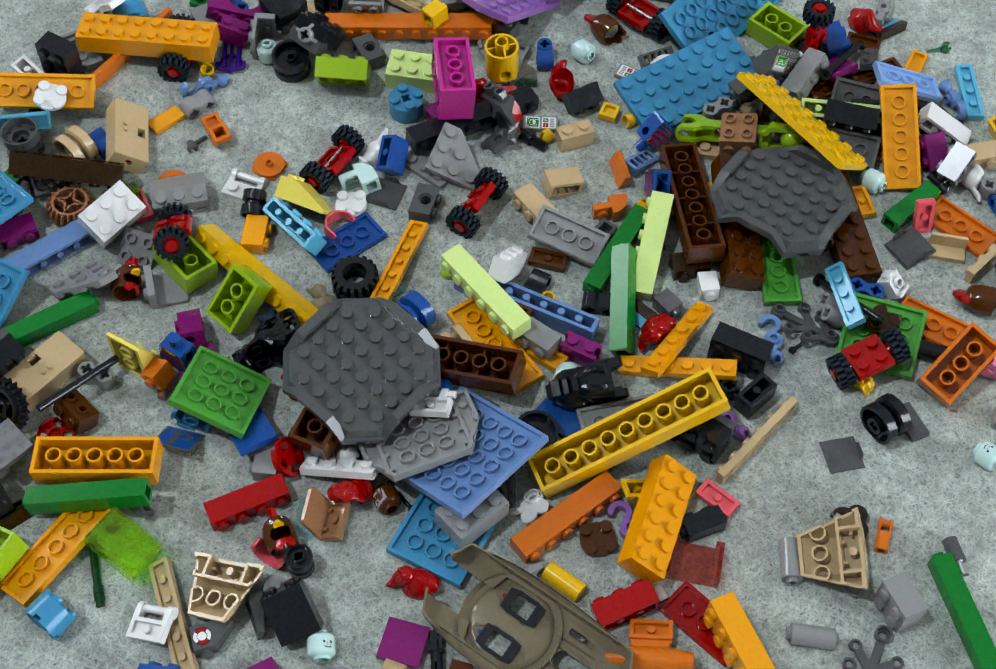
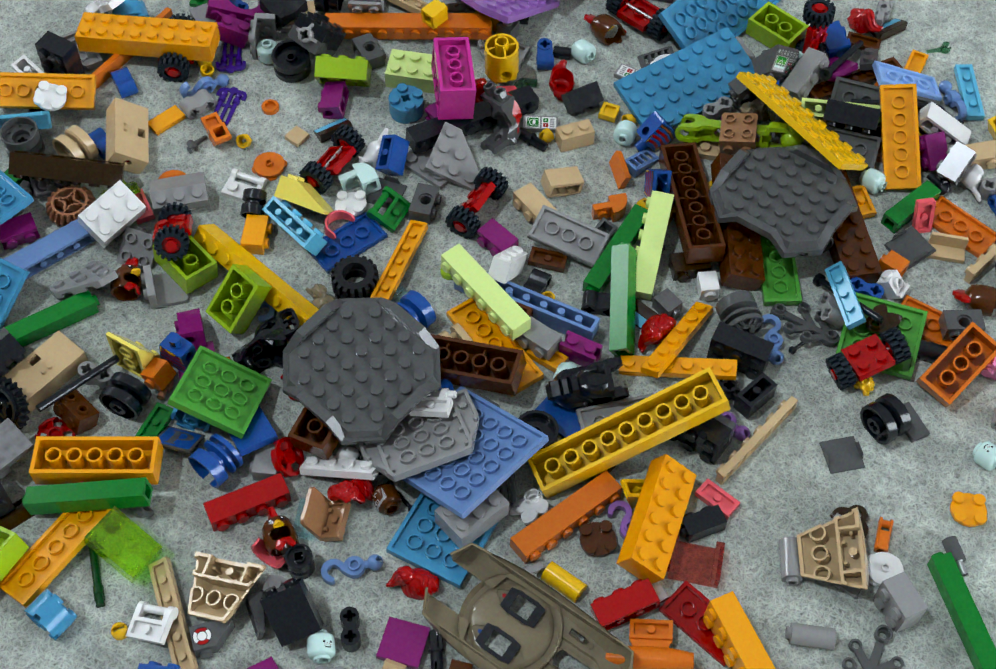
none -> black wheel [99,372,152,421]
none -> blue axle [110,67,138,99]
none -> yellow hinge [111,622,128,640]
none -> green plate [135,402,173,437]
none -> blue wheel [188,433,244,488]
none -> dark purple piece [213,87,247,126]
none -> yellow hinge [236,134,252,148]
none -> orange tile [261,99,279,115]
none -> tan tile [285,126,310,147]
none -> dark brown slope [313,118,352,143]
none -> magenta brick [318,81,350,119]
none -> medium blue piece [321,554,383,585]
none -> black axle [340,607,361,652]
none -> green plate [366,186,411,233]
none -> magenta brick [477,218,519,256]
none -> black piece [553,46,571,60]
none -> light aqua head [613,120,638,146]
none -> dark grey wheel [715,290,764,335]
none -> white piece [867,552,904,586]
none -> orange brick [879,250,910,277]
none -> dark grey brick [938,309,986,341]
none -> light orange piece [950,491,987,527]

